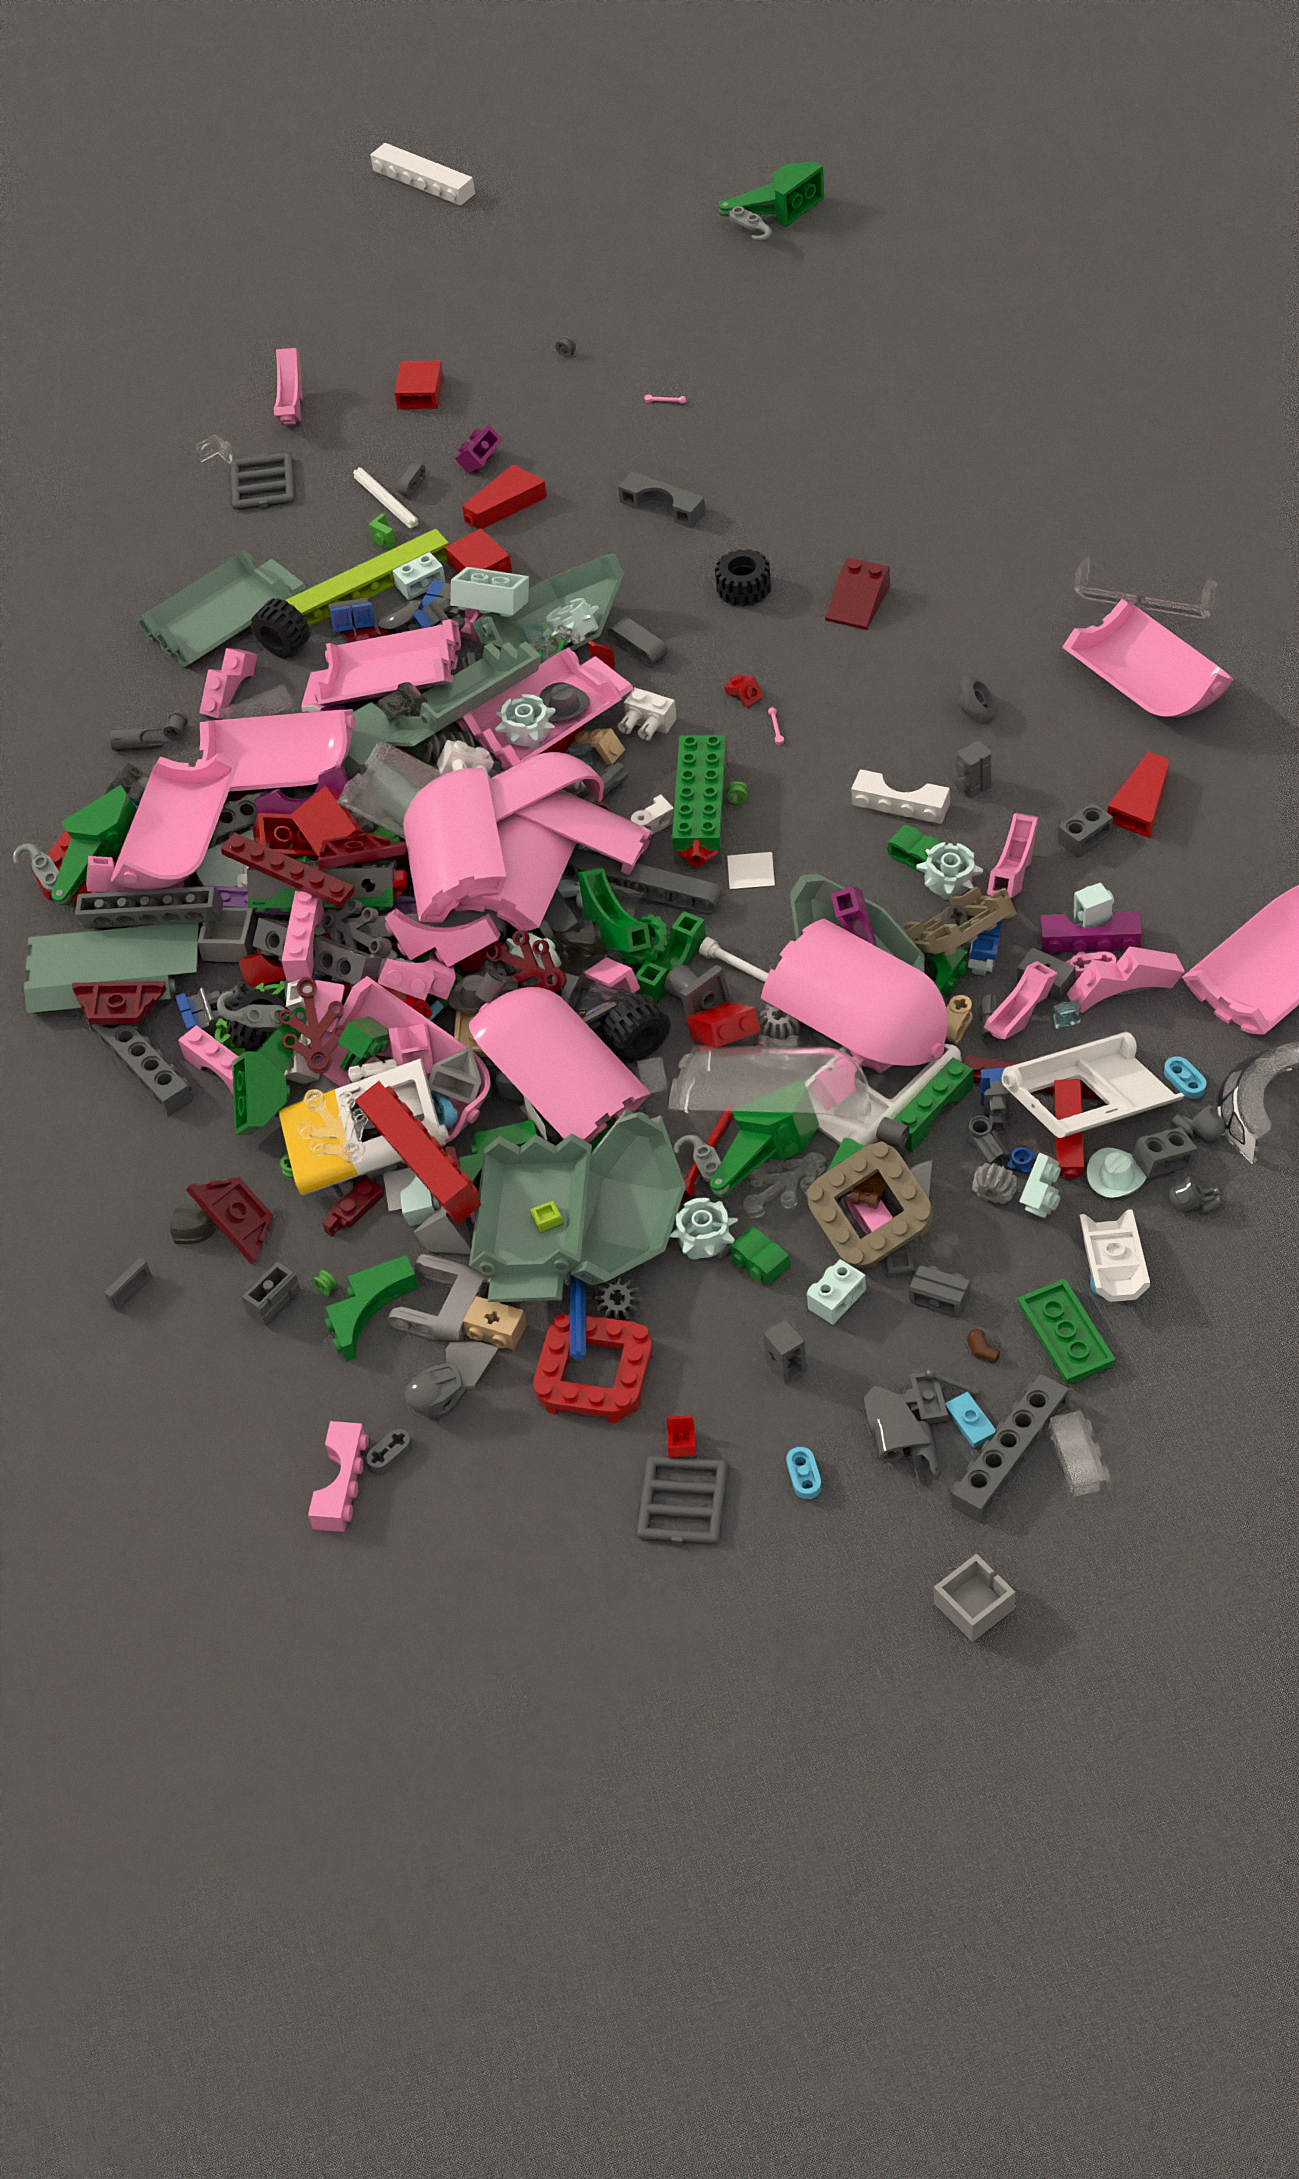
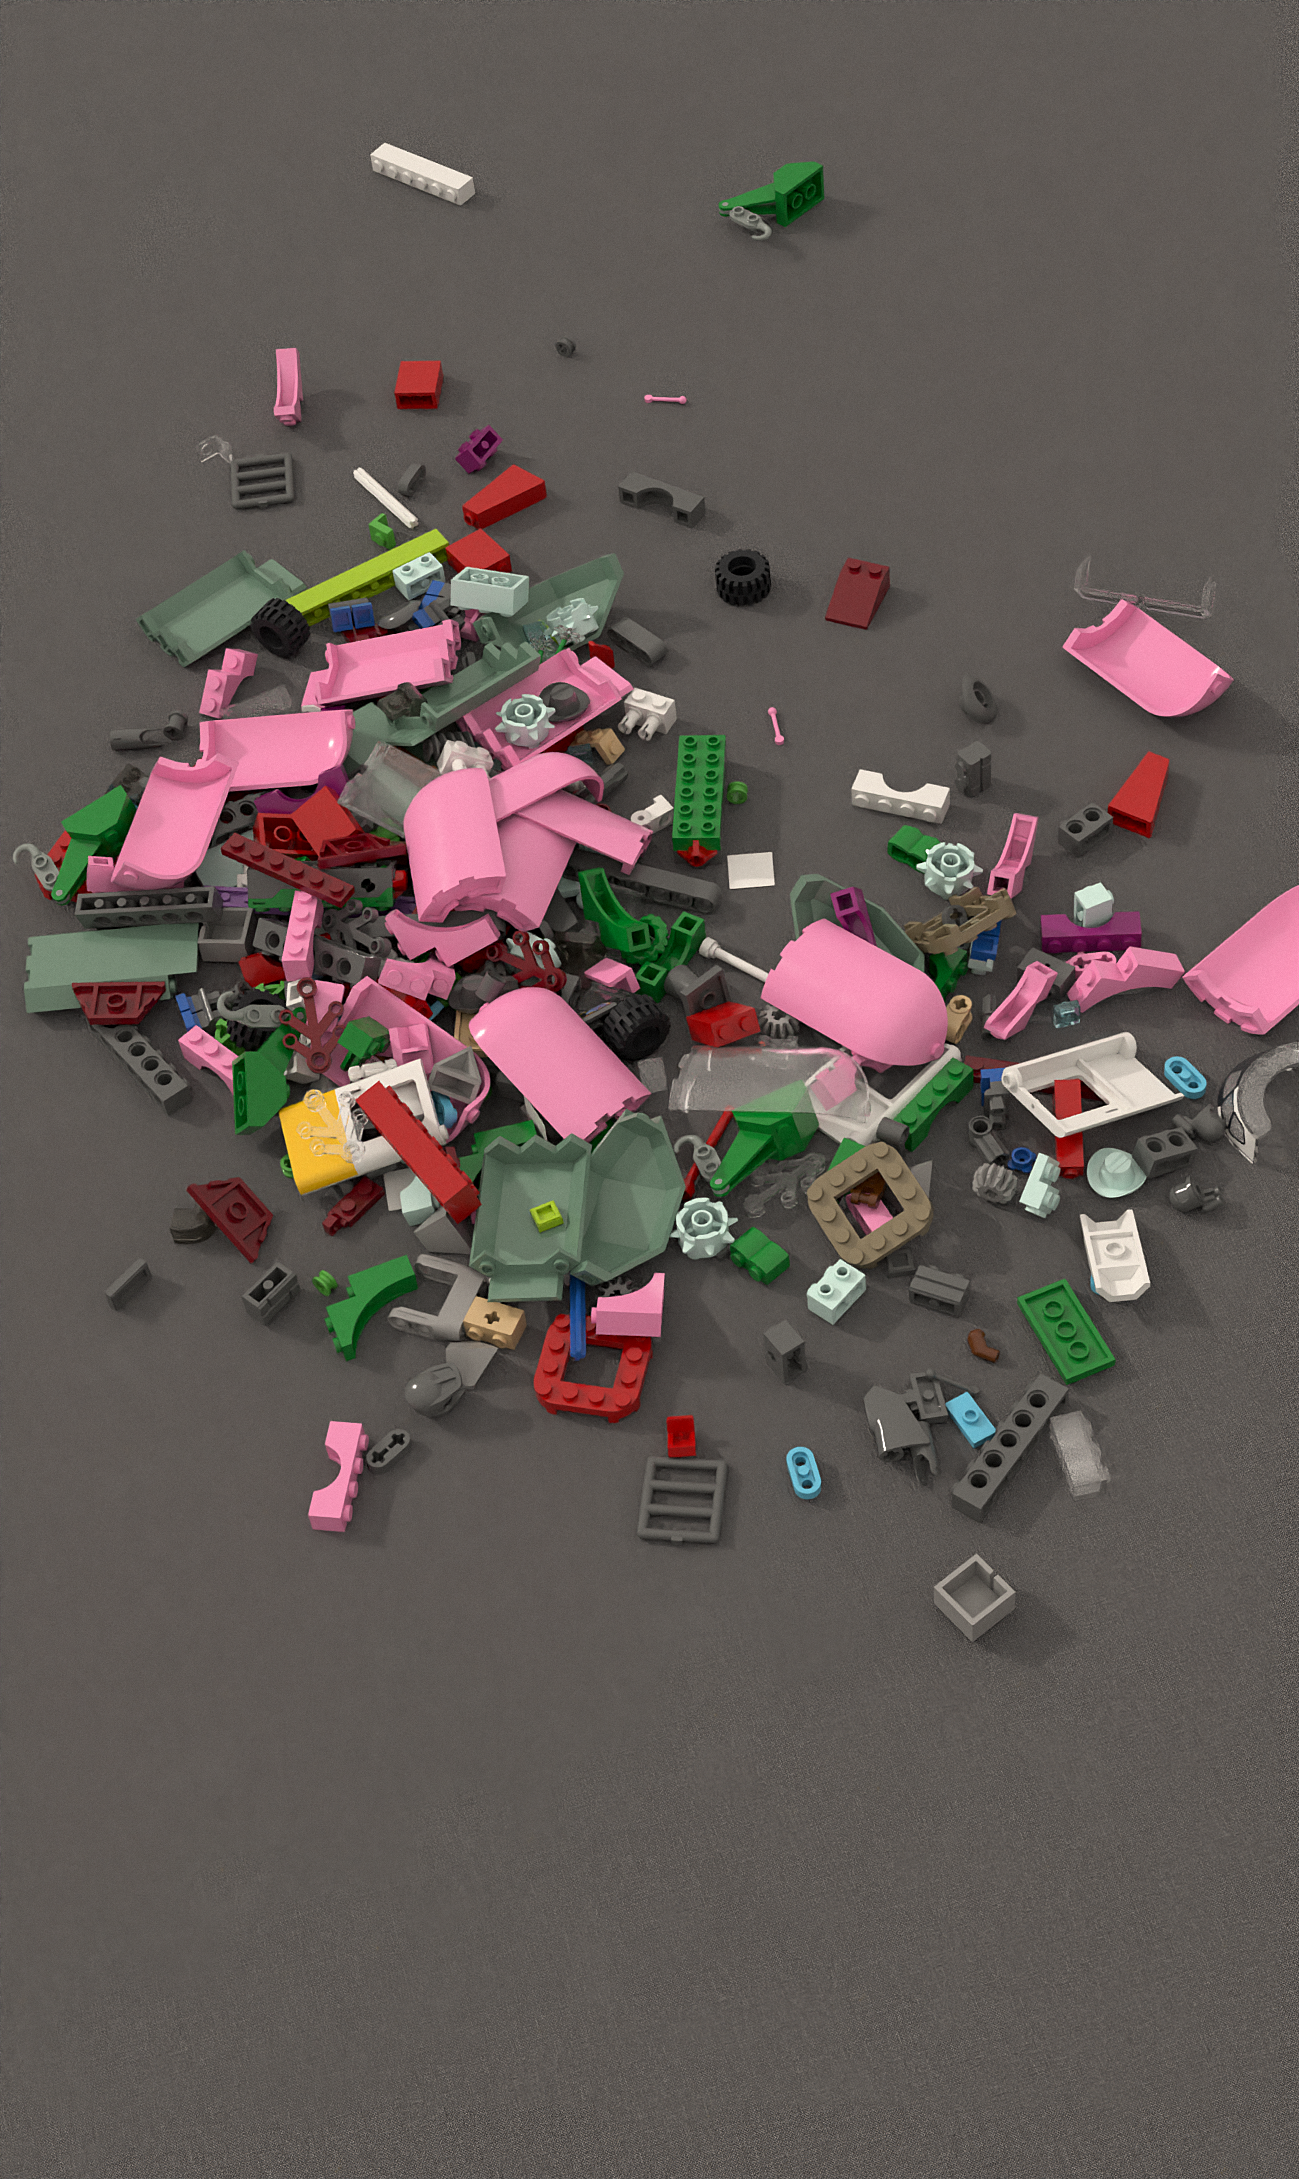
red bracket [723,674,763,707] -> none
none -> bright pink arch [591,1273,665,1337]

